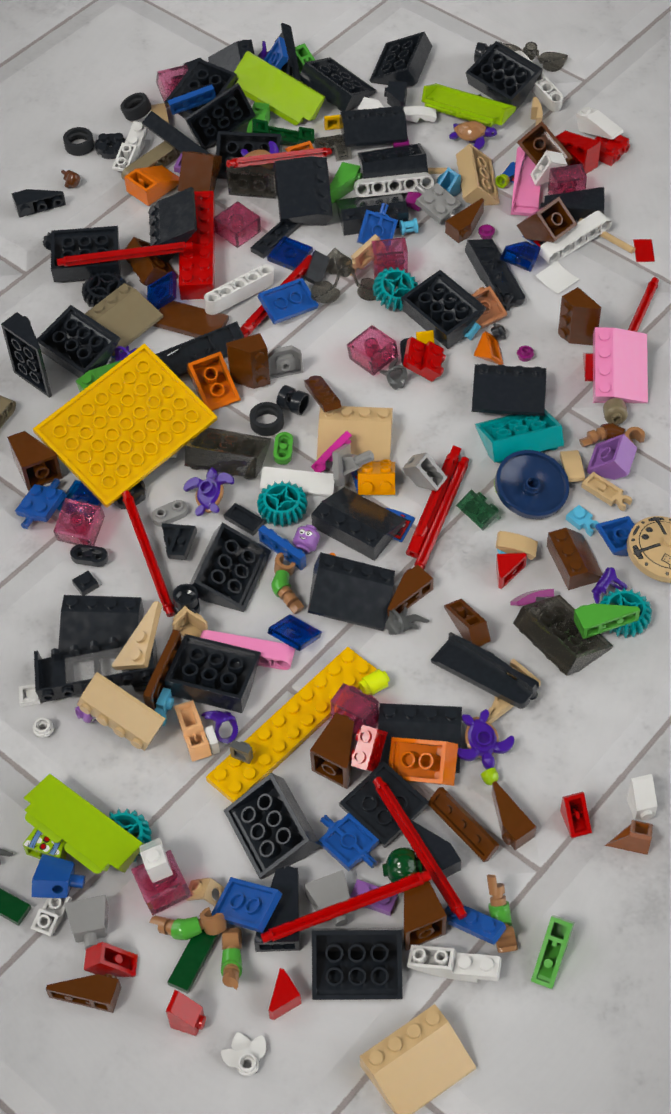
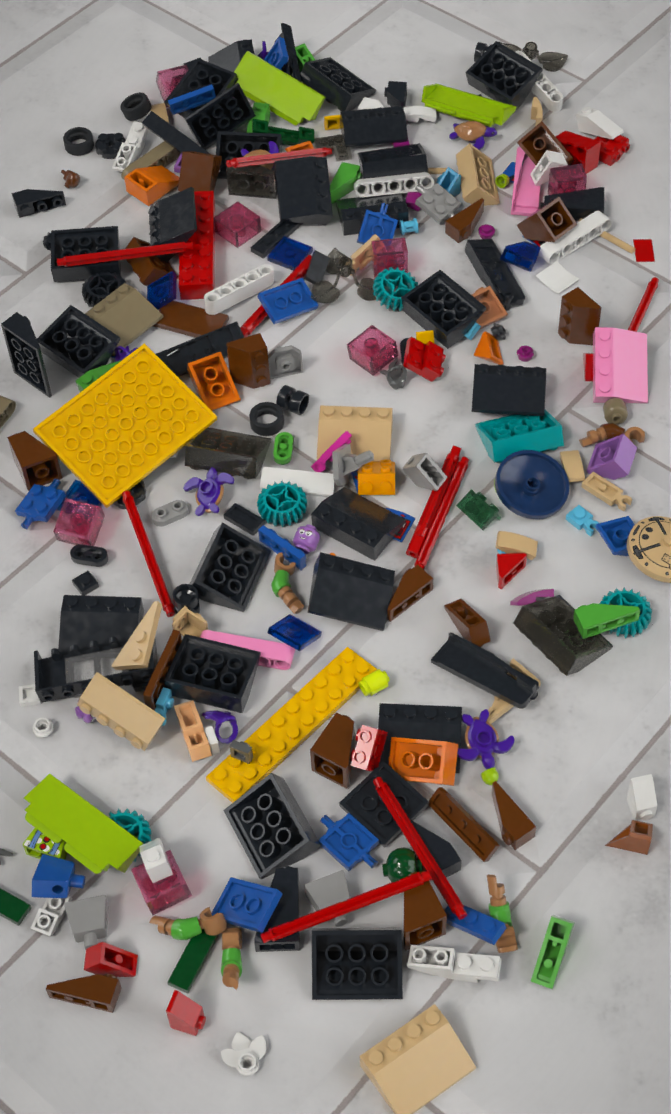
black wing [161,523,197,560] -> none
tan bracket [185,878,225,907] -> none
red slope [268,968,302,1020] -> none
reddish brown plate [304,376,342,412] -> none
clear pink brick [330,683,379,735] -> none
medium lavender plate [350,879,398,916] -> none
black slope [369,32,432,86] -> none
dark grey piece [385,607,429,635] -> none
reddish brown slope [547,528,603,590] -> none
red slope [560,792,592,838] -> none
dark purple piece [591,567,628,604] -> none

